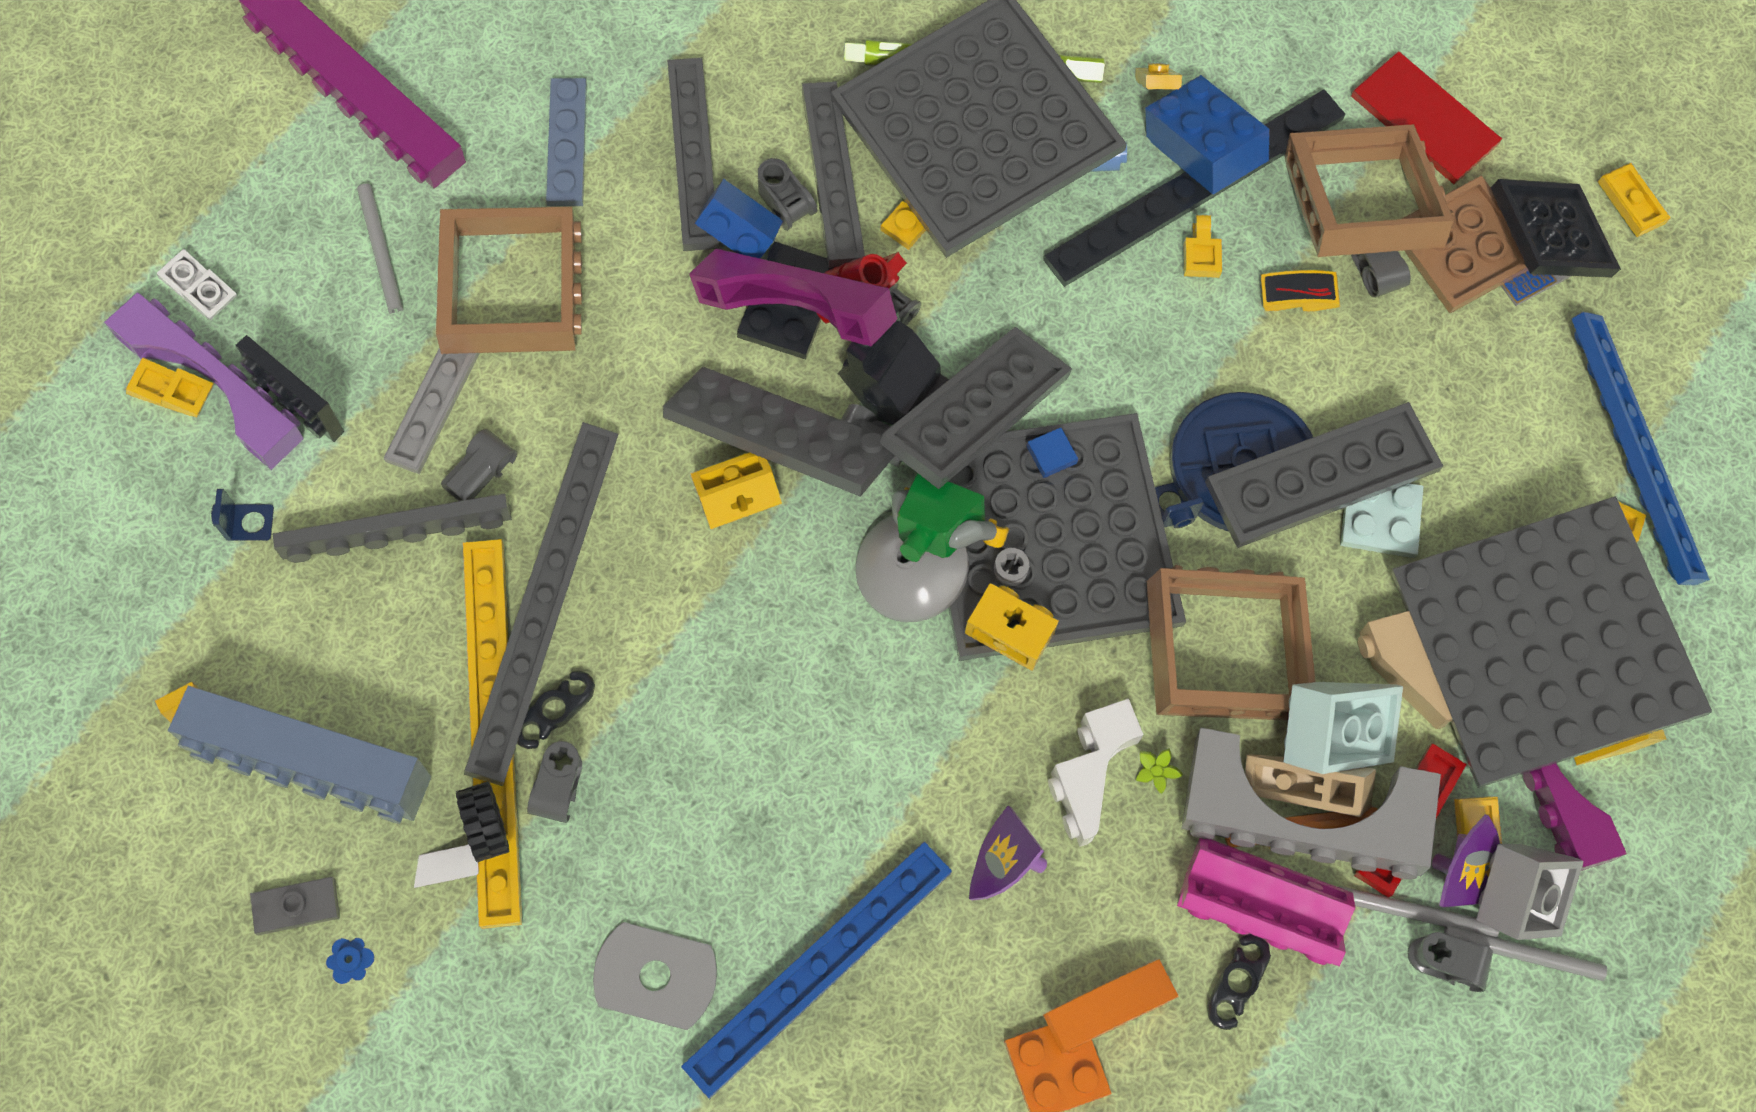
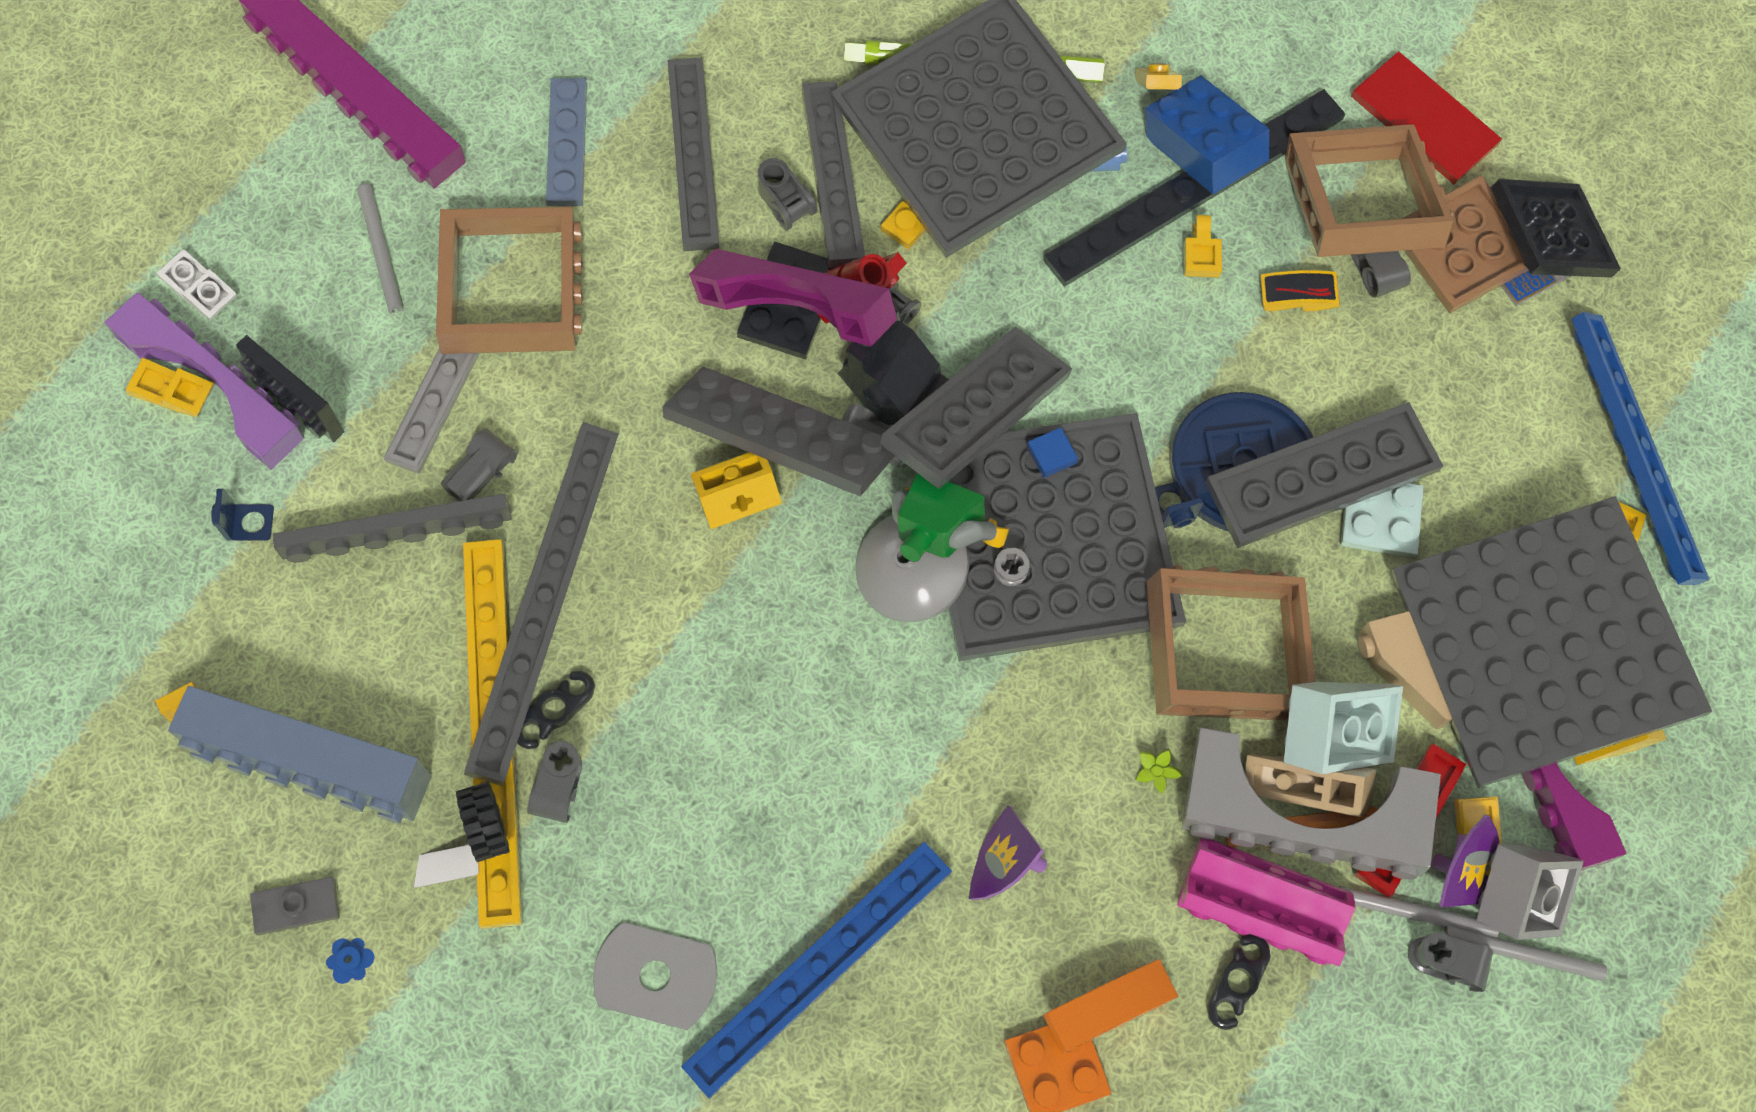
blue brick [694,179,783,259] -> none
yellow brick [965,583,1059,671] -> none
white arch [1048,699,1143,847] -> none
yellow plate [1598,163,1670,237] -> none

